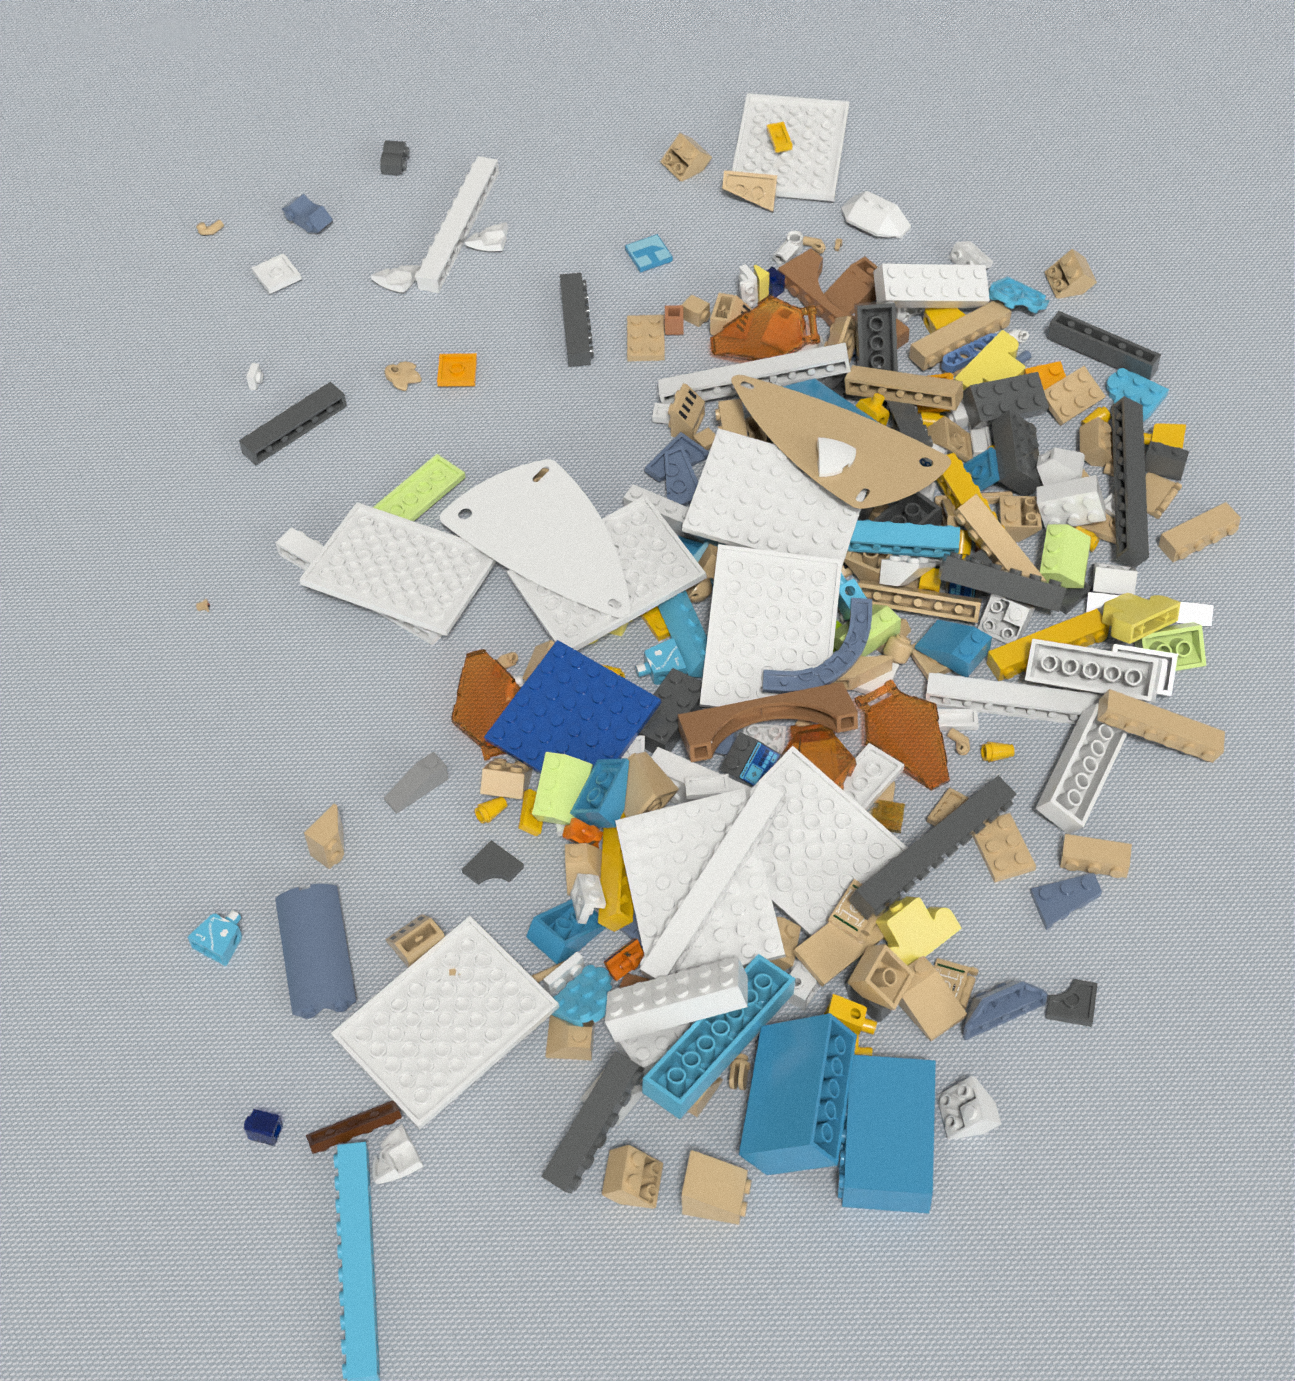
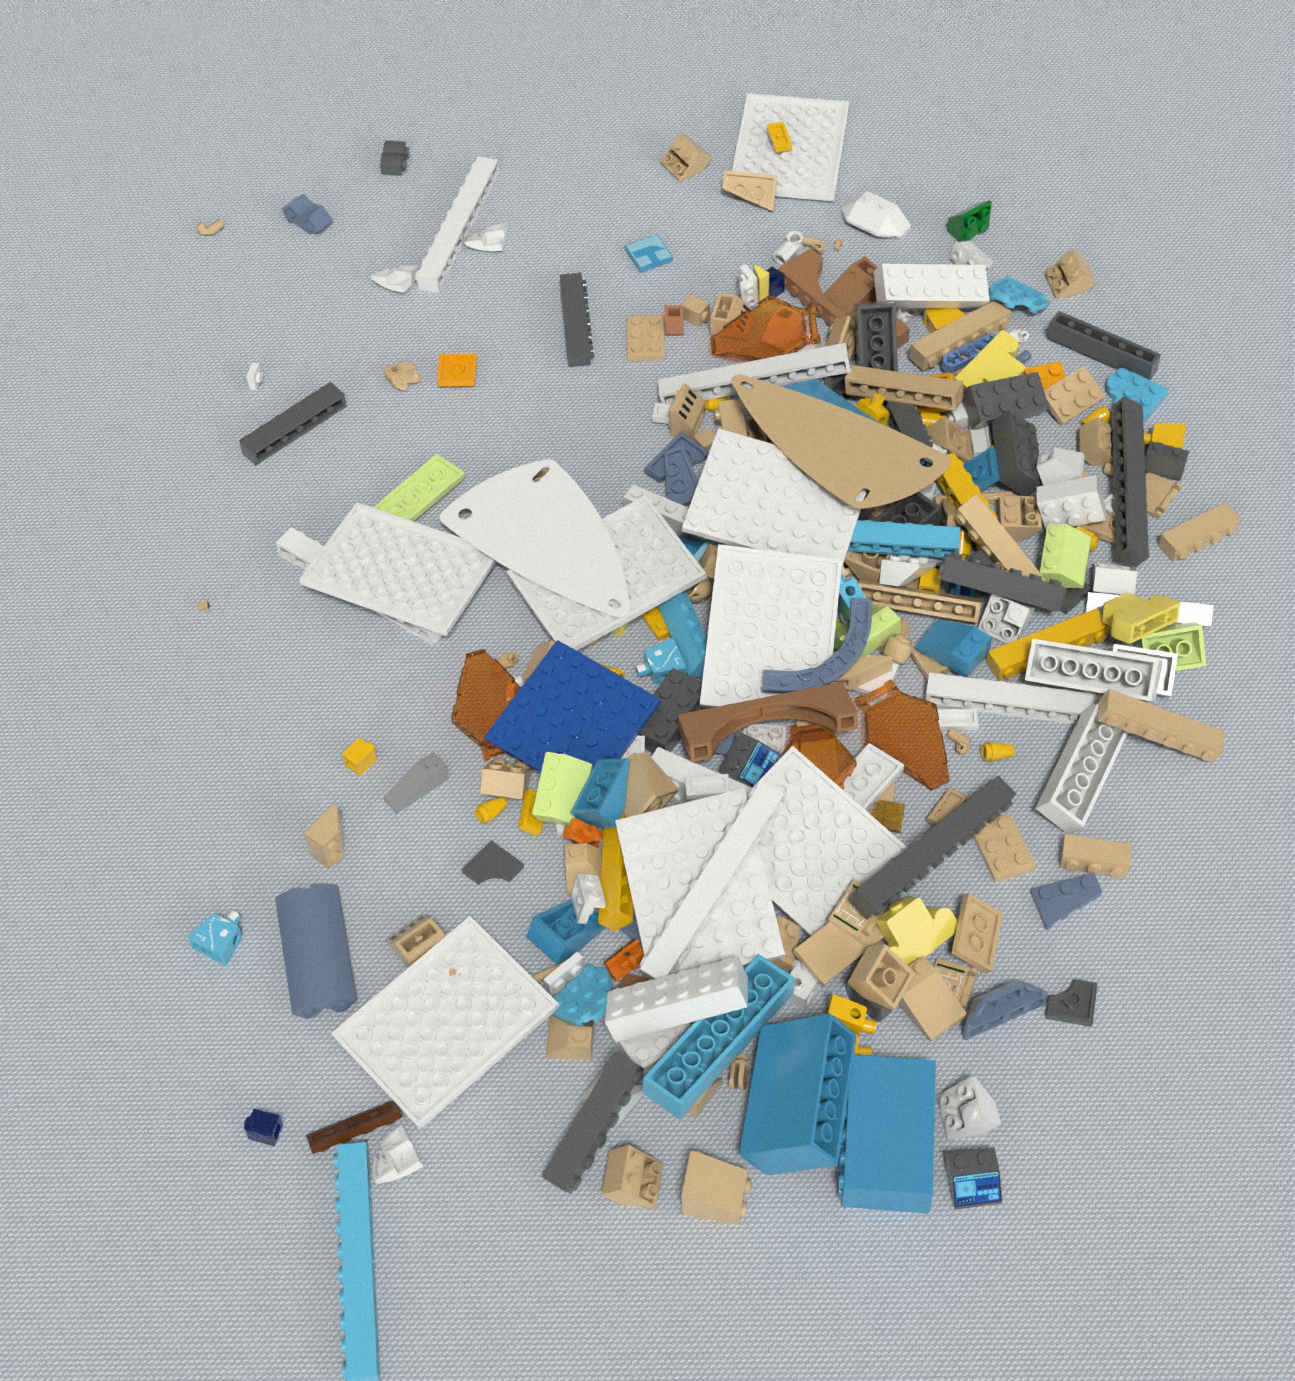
white plate [252,253,301,294] -> none
white brick [817,437,856,477] -> none
none -> yellow brick [342,737,377,776]
none -> yellow arm [705,396,730,411]
none -> slope [945,1147,1002,1210]
none -> green slope [947,200,992,242]
none -> tan plate [951,893,1003,974]

